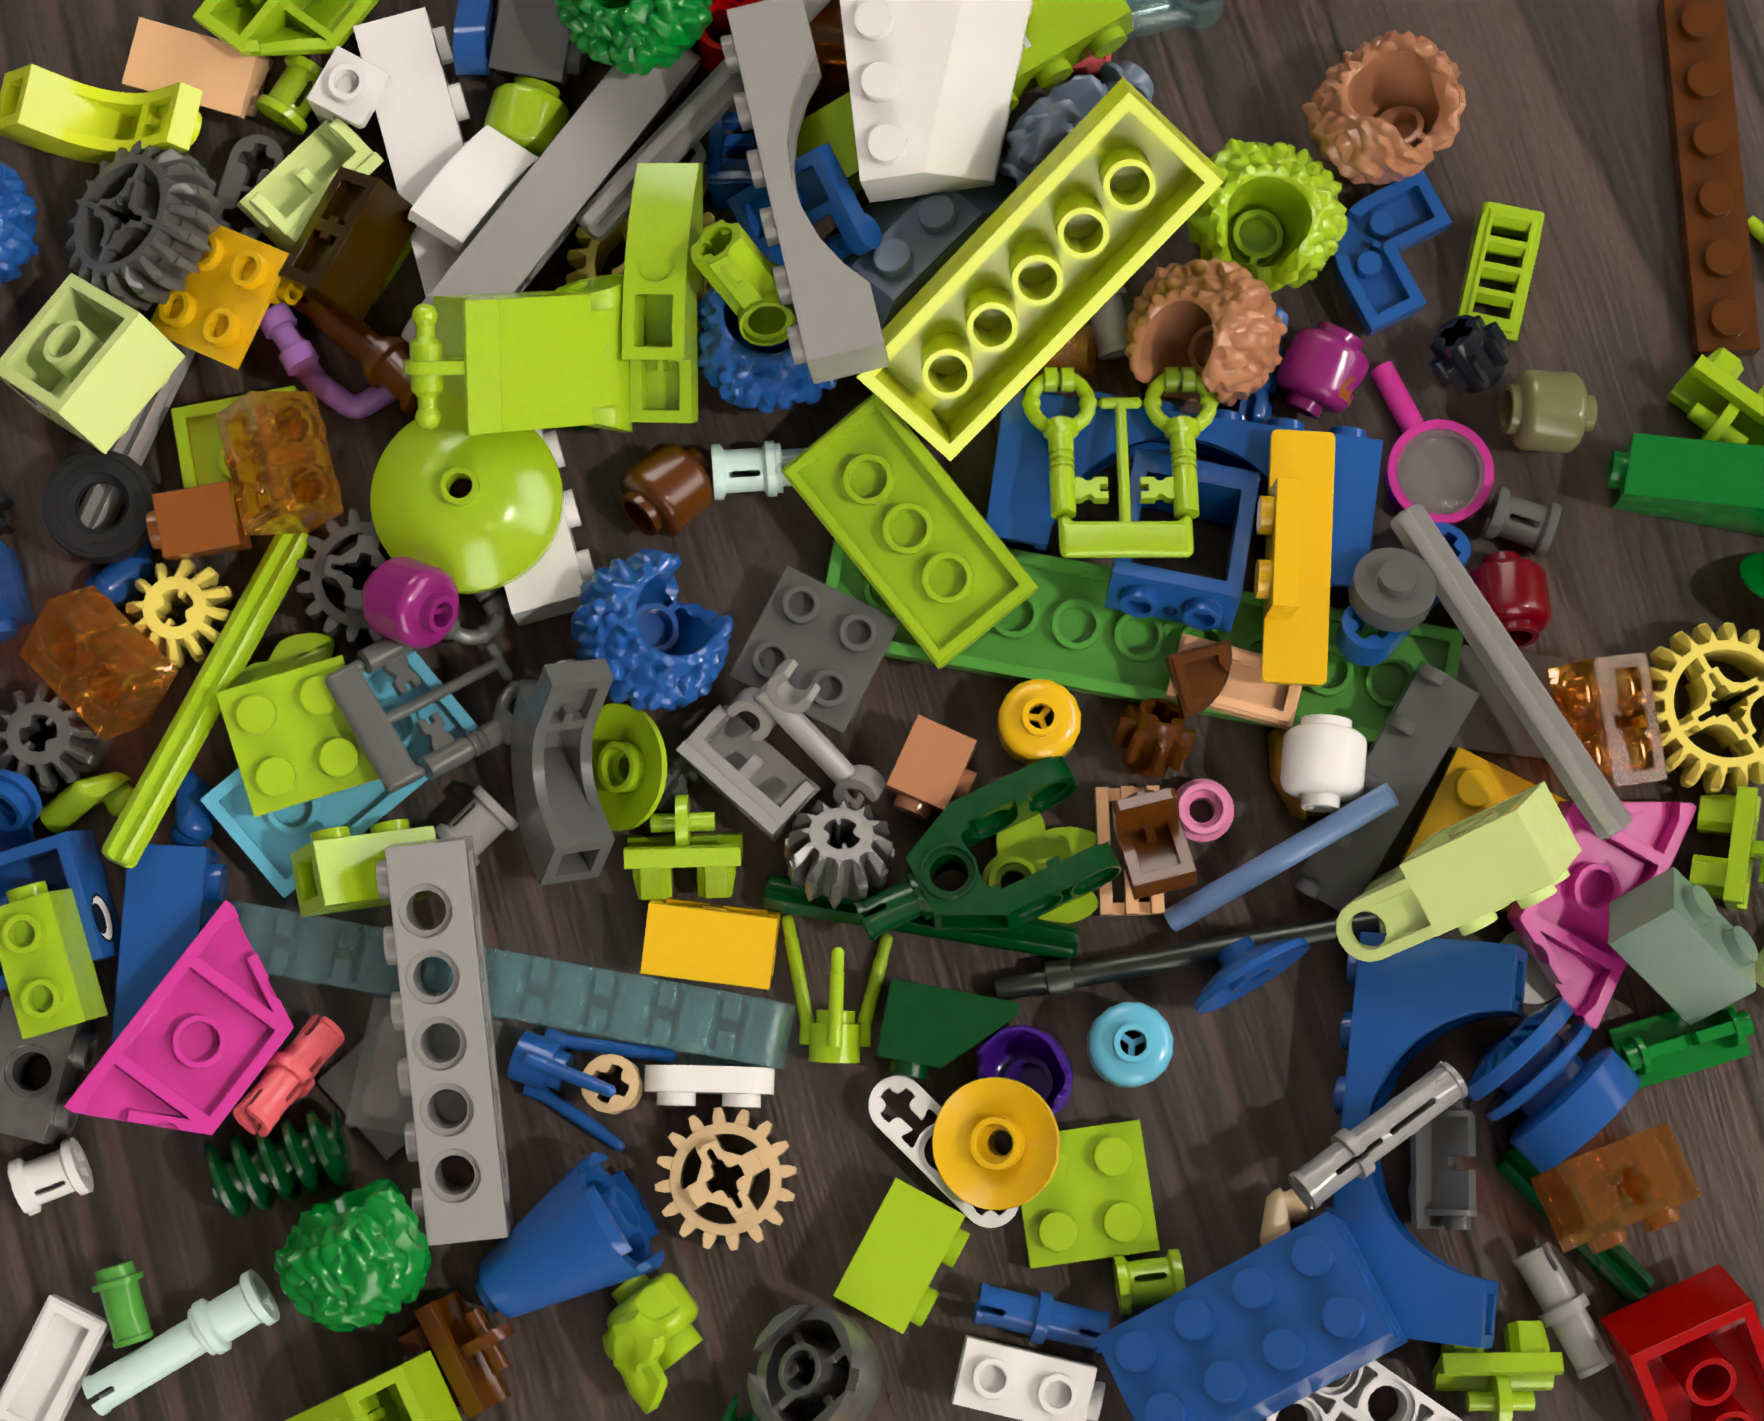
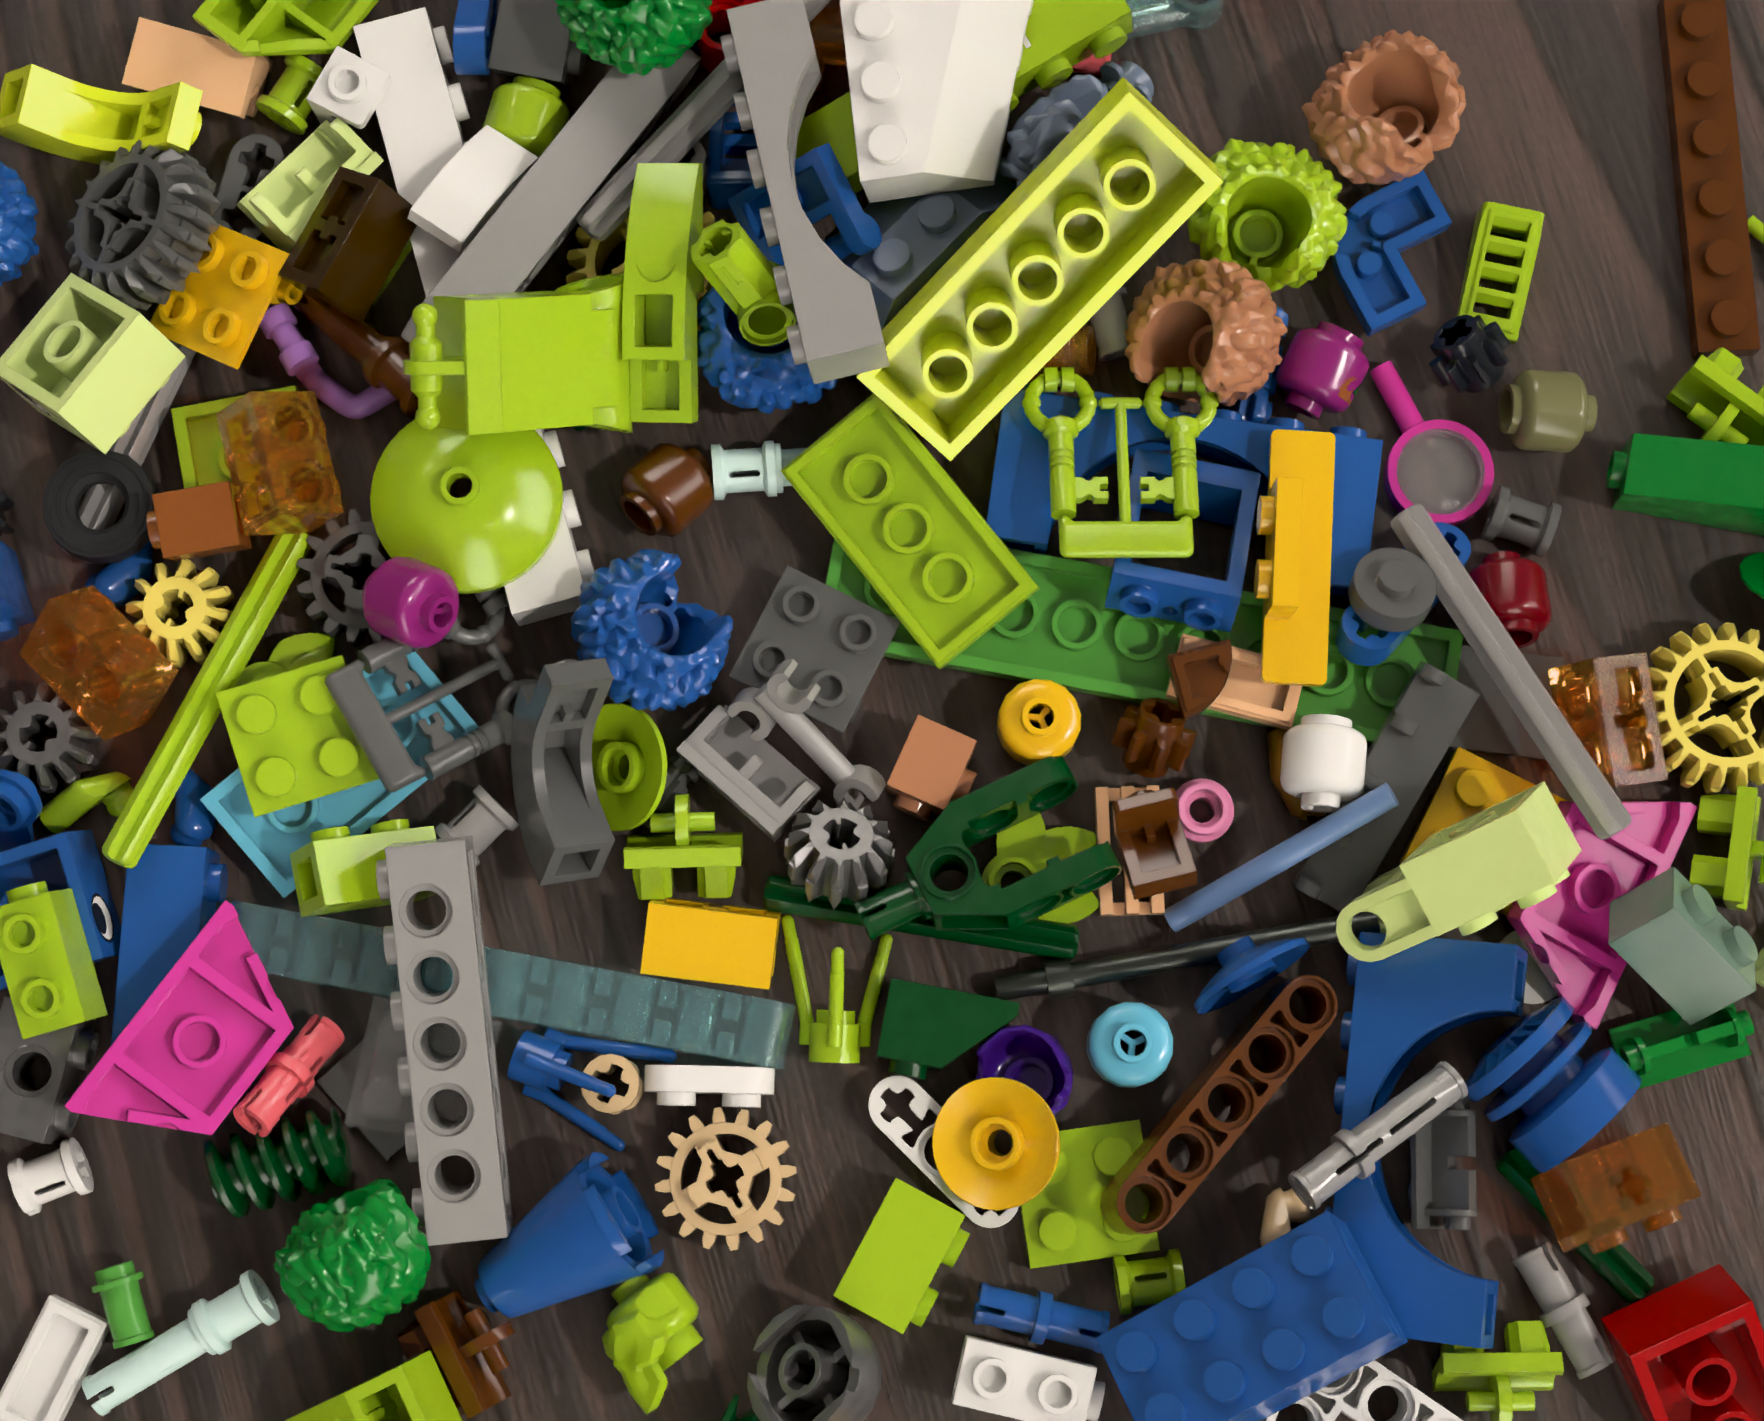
none -> reddish brown beam [1100,975,1338,1235]

